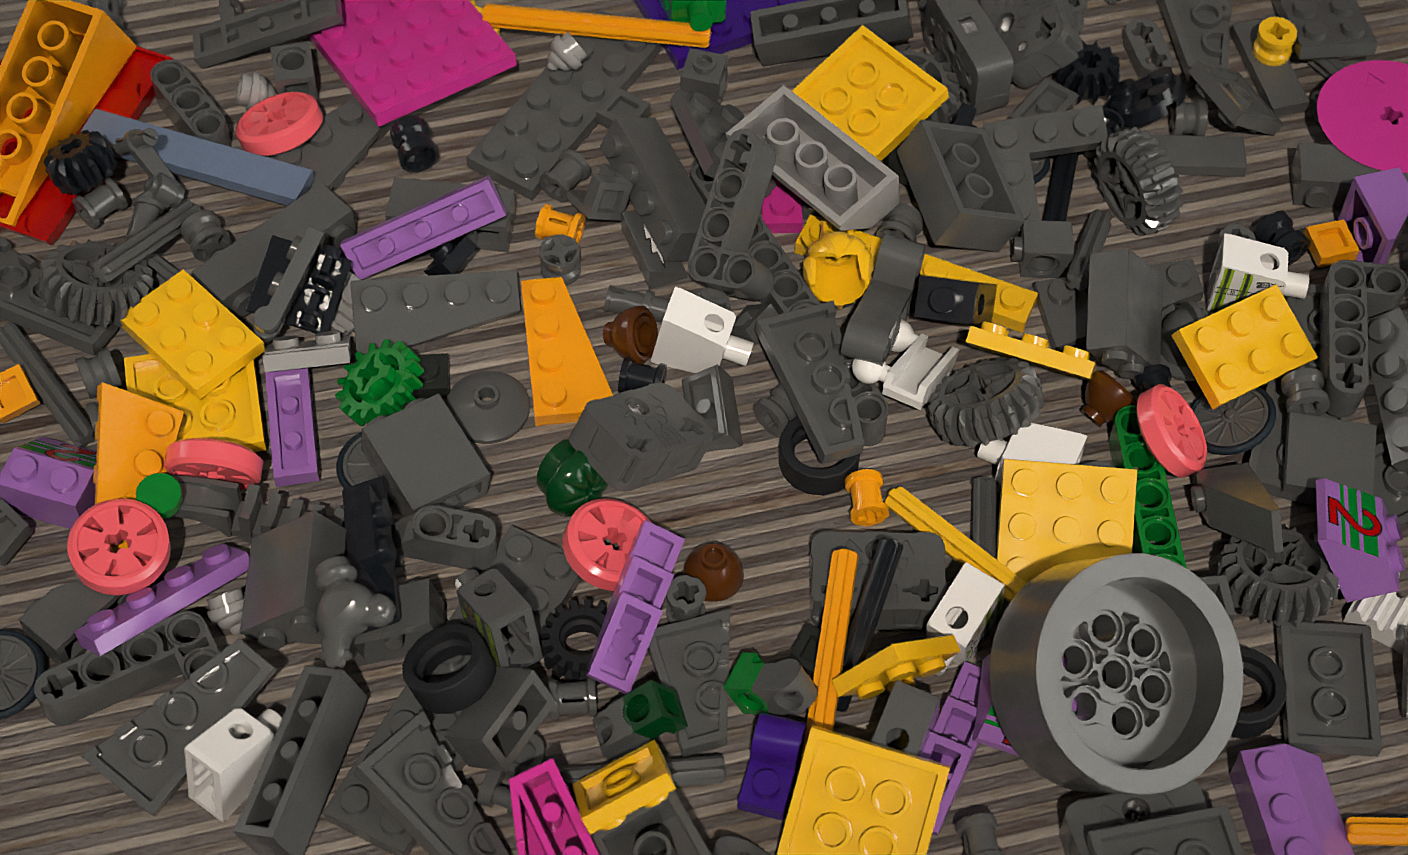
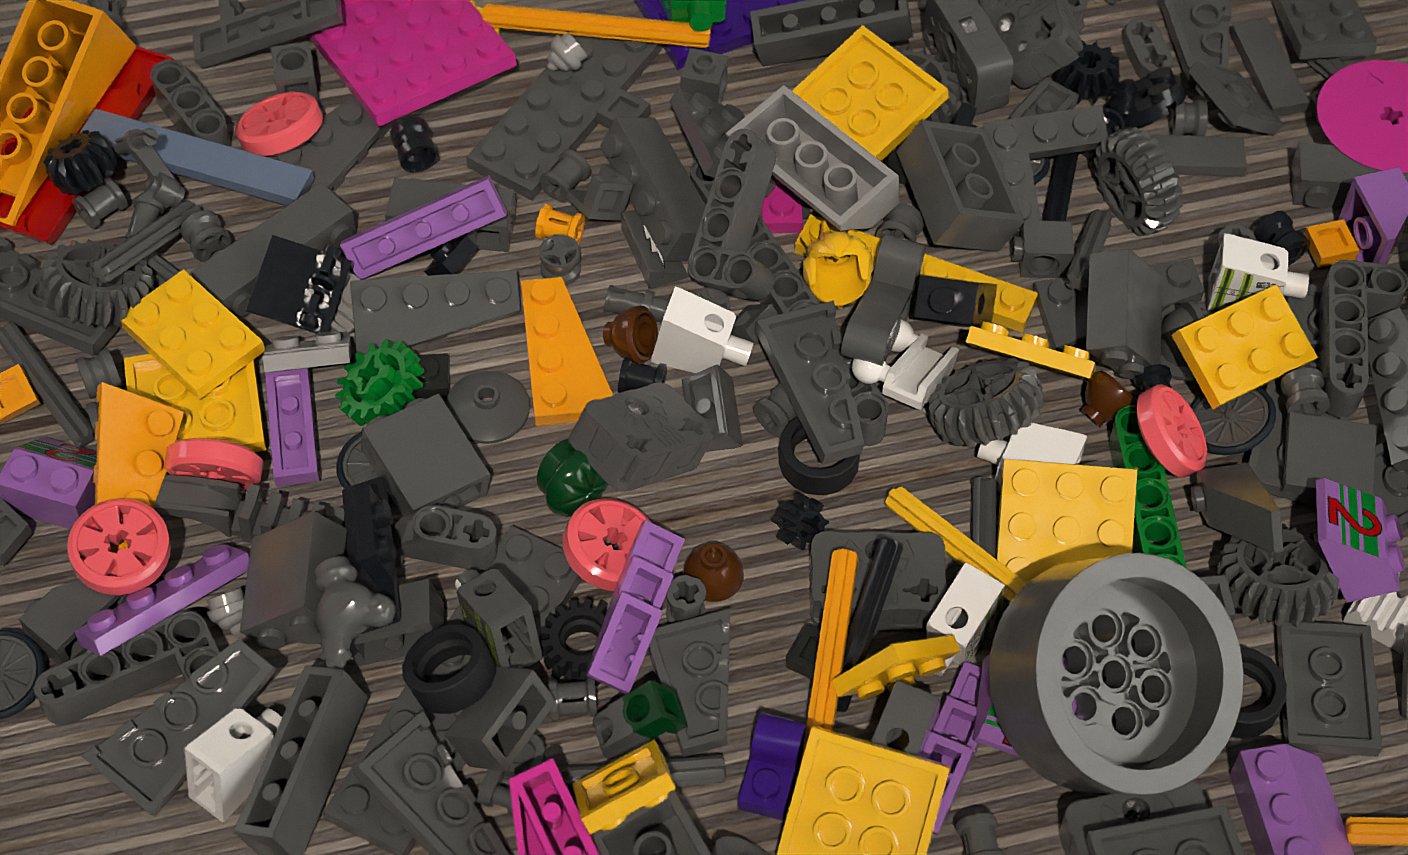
green tile [136,473,183,519] -> none
light grey plate [236,71,277,110] -> none
dark grey plate [254,226,324,342] -> none
dark grey leg [723,652,818,715] -> none
light orange bush [844,469,889,527] -> none
yellow wheel [1253,17,1297,66] -> none
none -> black gear [771,492,829,550]

